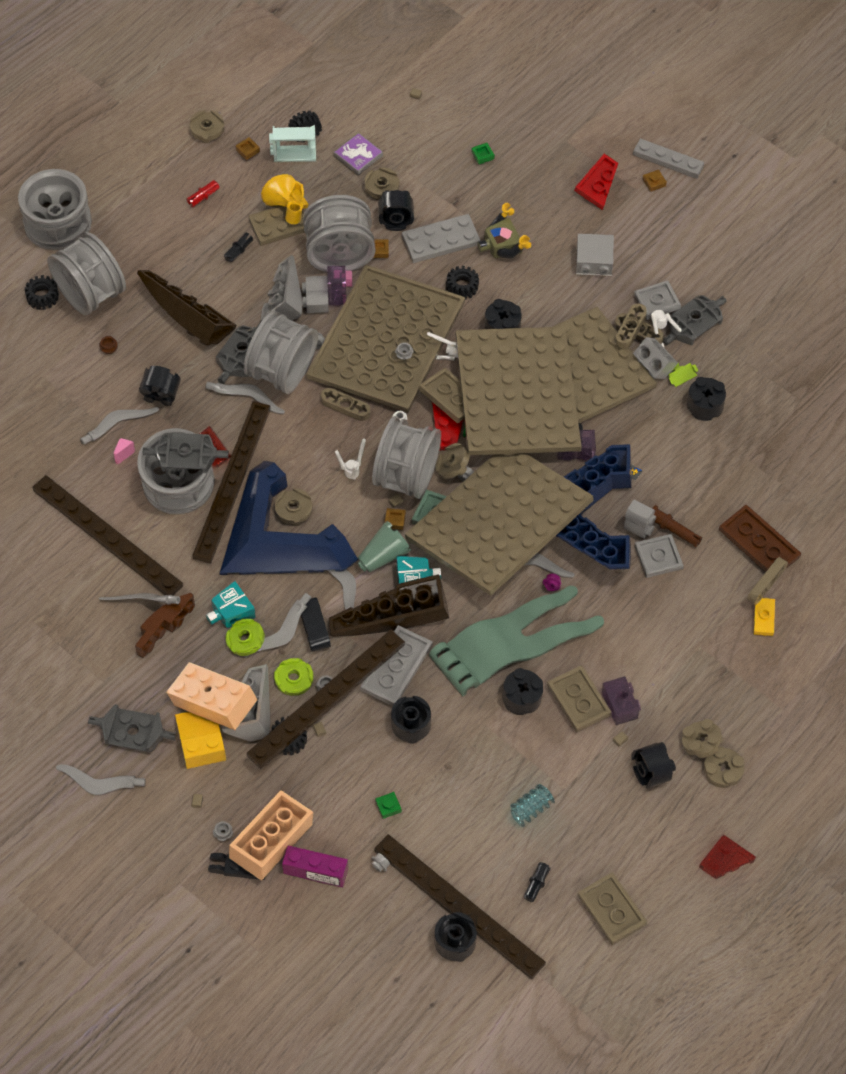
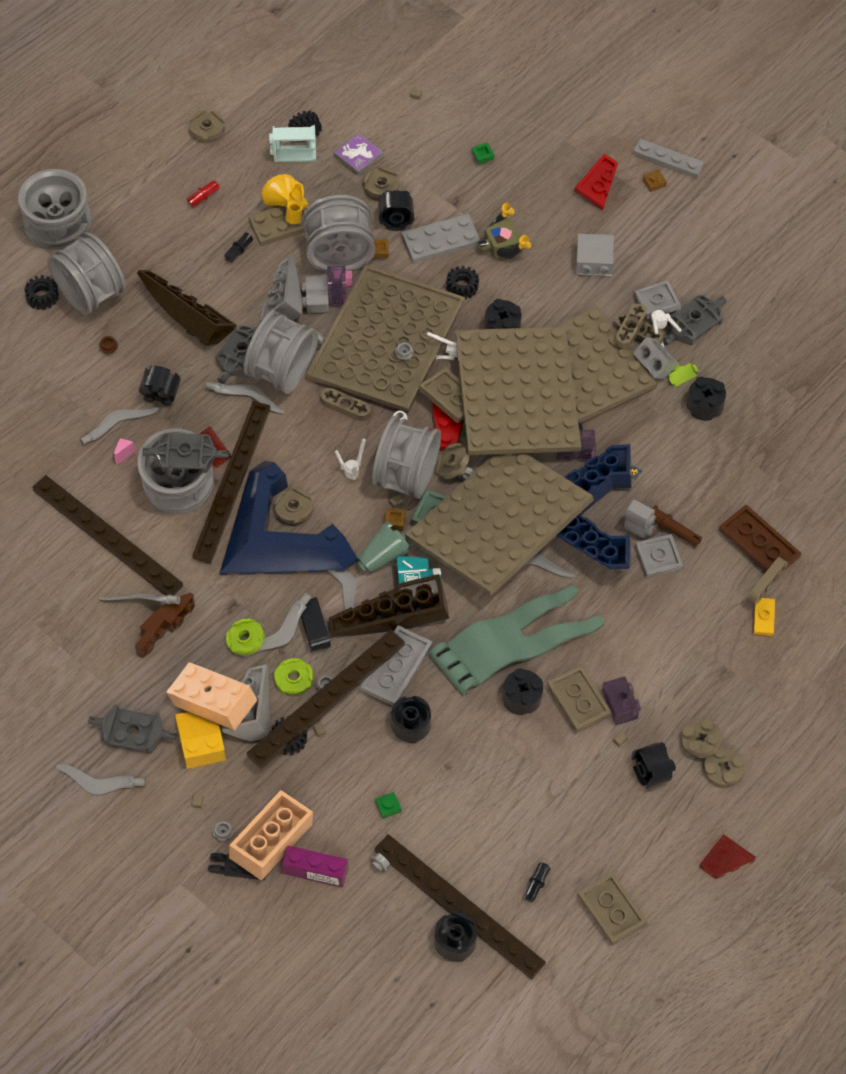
teal torso [206,581,256,628] -> none
pearl gold plate [235,137,260,160] -> none
clear light blue piece [510,784,555,828] -> none
magenta plate [542,573,561,591] -> none

